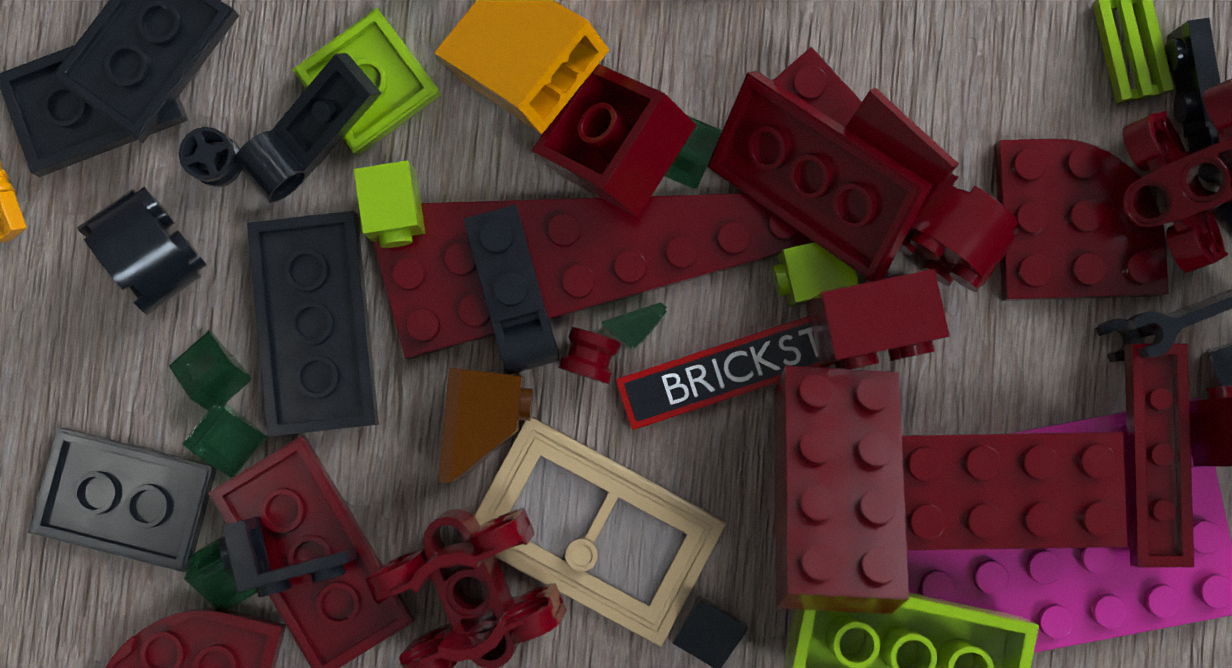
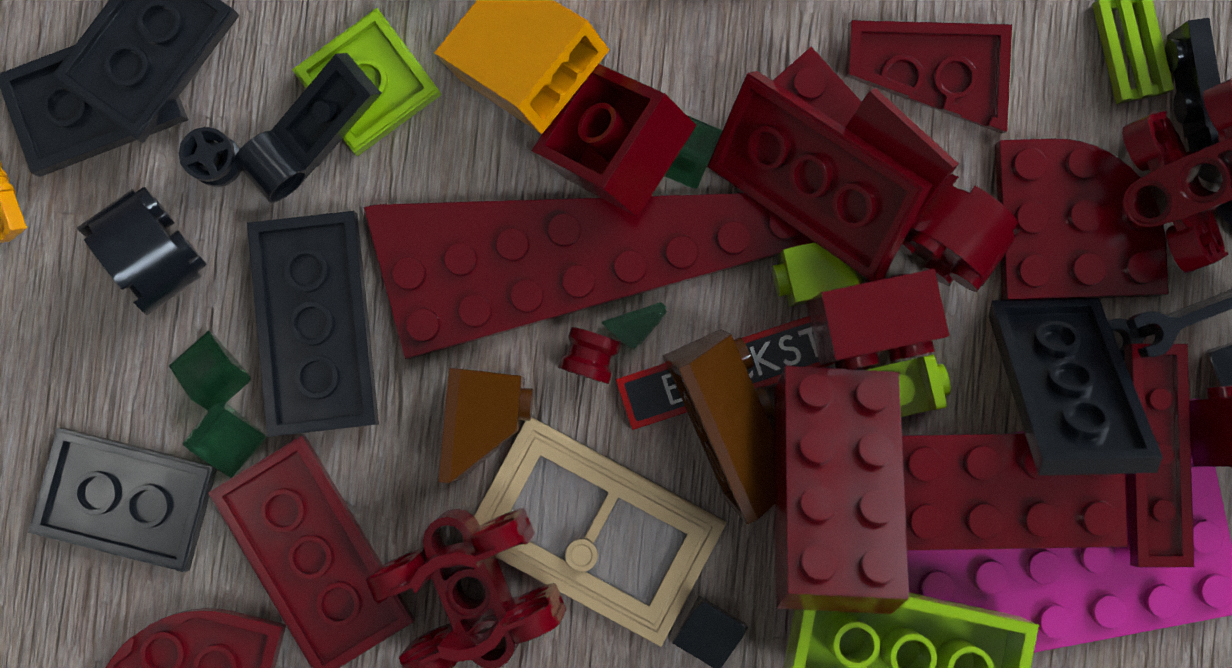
clear green slope [184,536,257,610] -> none
black bracket [219,517,358,597] -> none
lime brick [354,160,426,248] -> none
black plate [464,204,560,375] -> none
none -> reddish brown slope [662,329,775,525]
none -> dark red wing [846,20,1012,134]
none -> lime bracket [868,354,951,417]
none -> black plate [988,298,1163,476]

